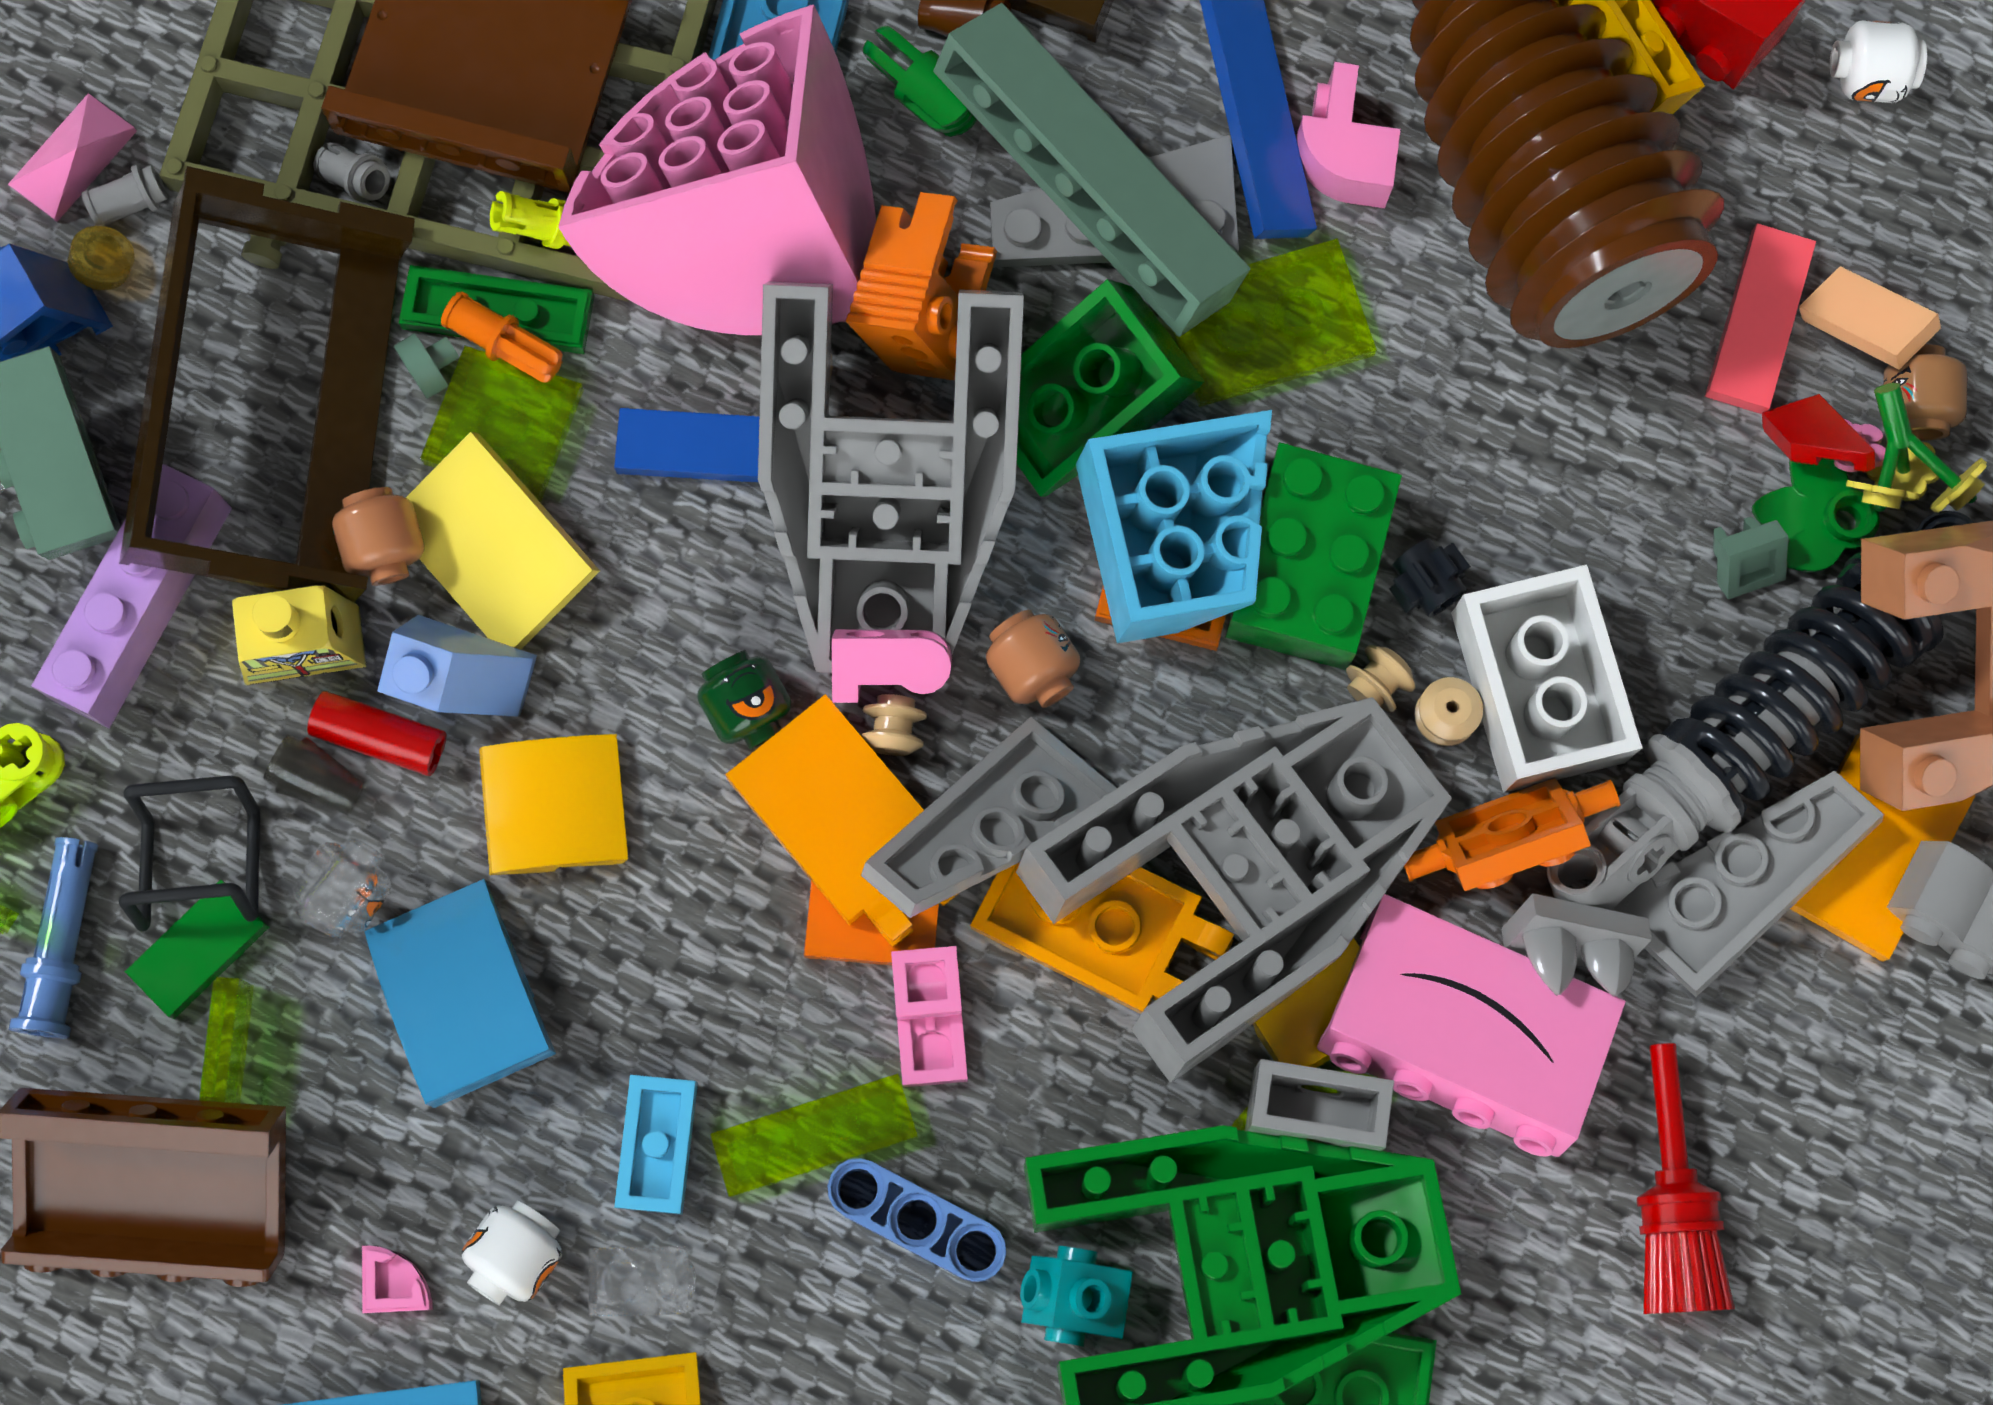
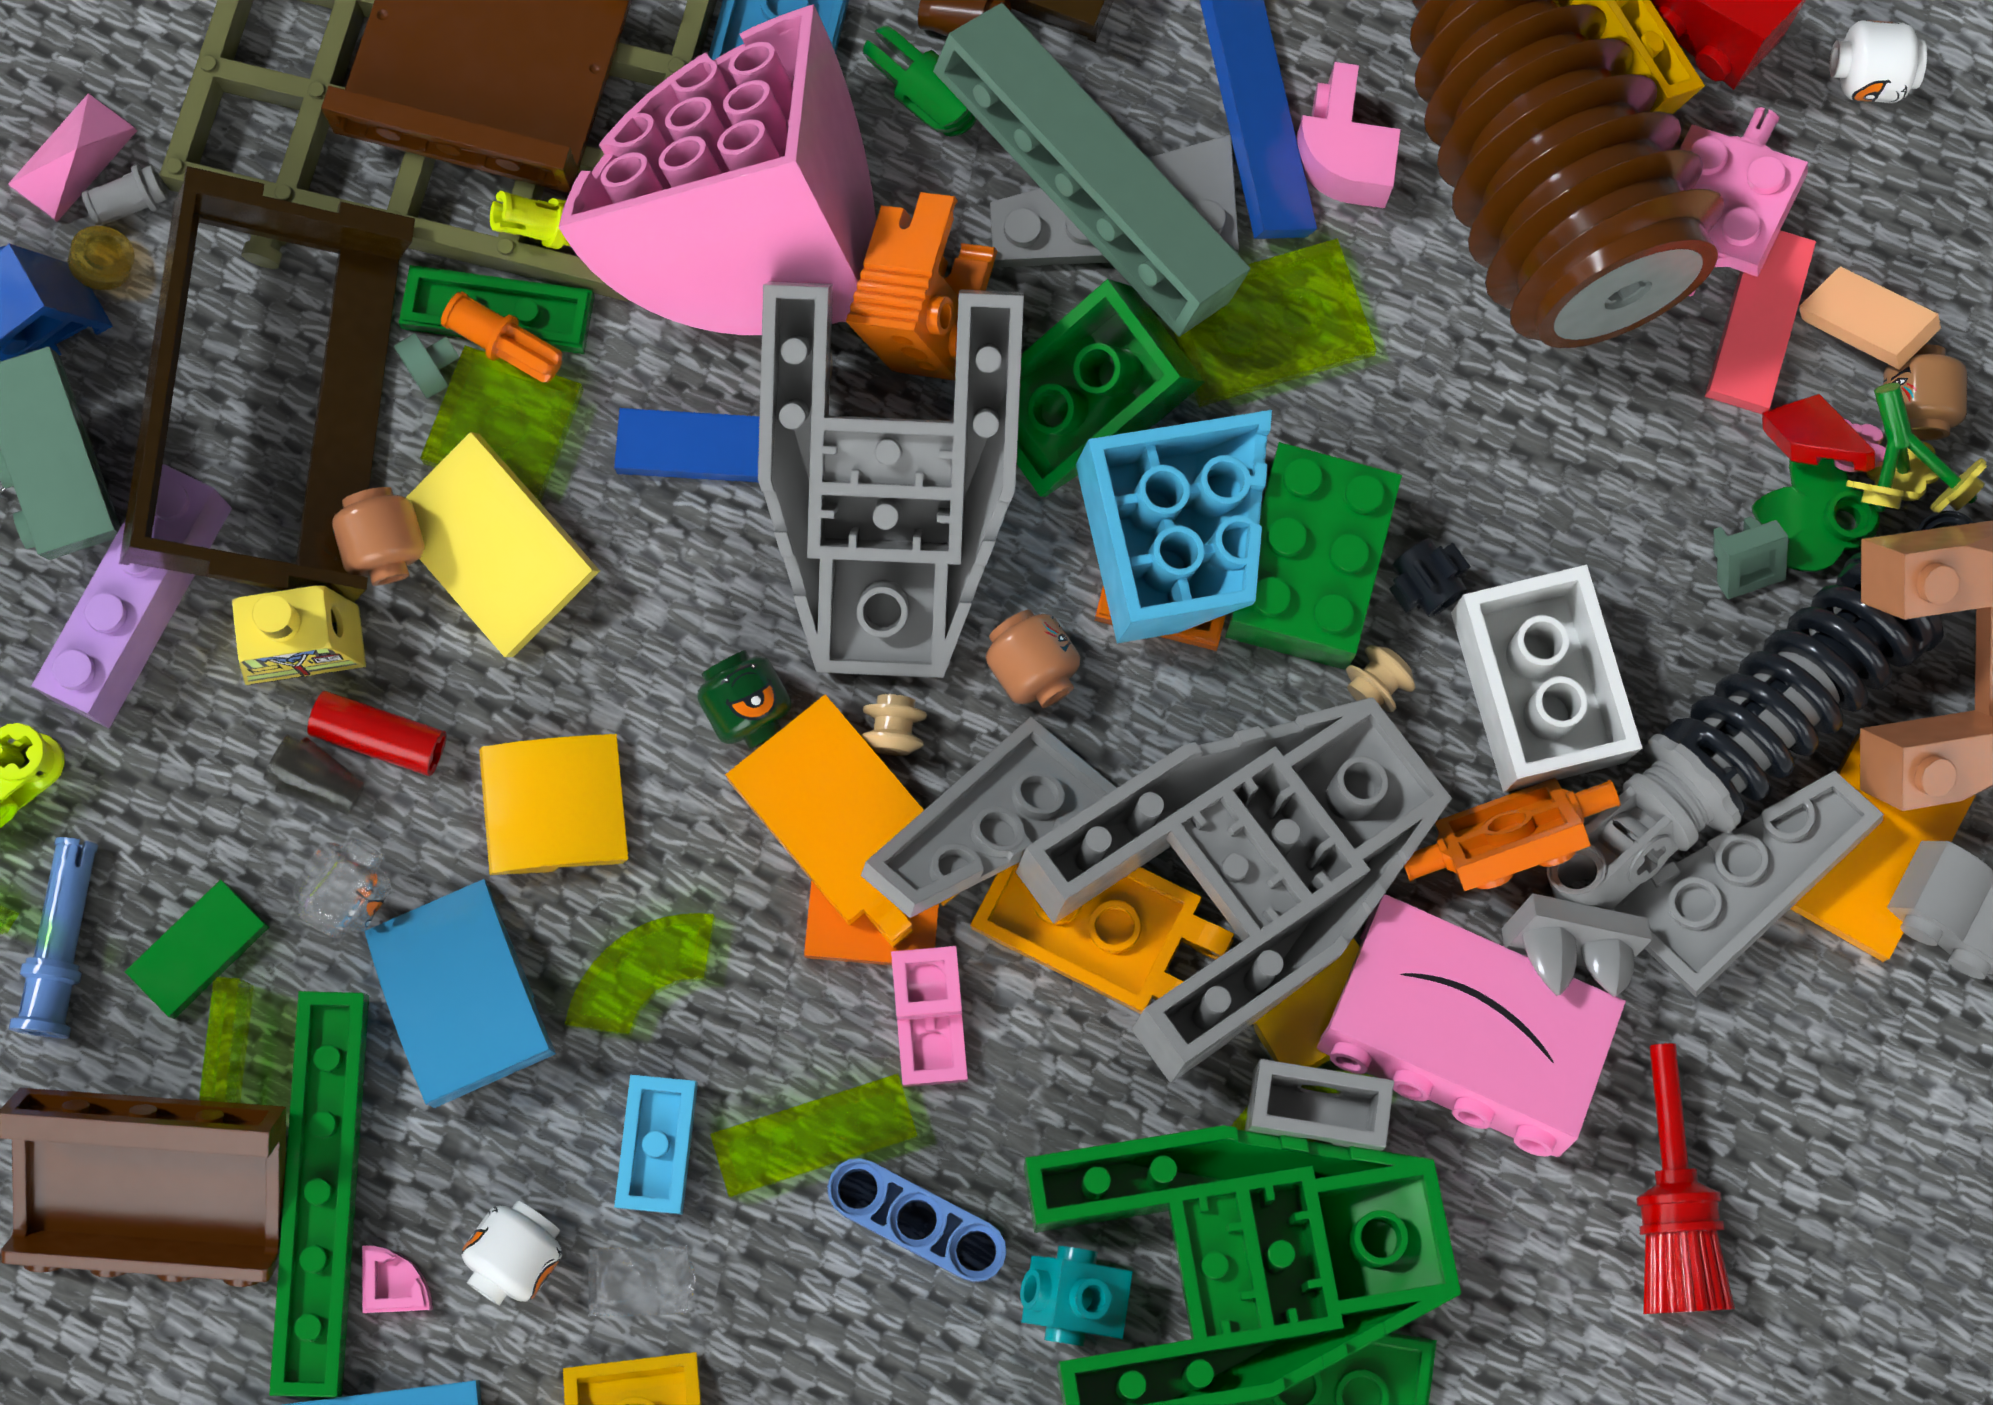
black piece [119,775,260,932] -> none
light grey pin [313,142,390,203] -> none
medium blue slope [377,615,537,717] -> none
bright pink leg [832,629,952,703] -> none
tan wheel [1415,677,1483,746] -> none
none -> green plate [269,991,369,1397]
none -> clear neon green tile [565,913,716,1036]
none -> bright pink plate [1679,107,1808,296]

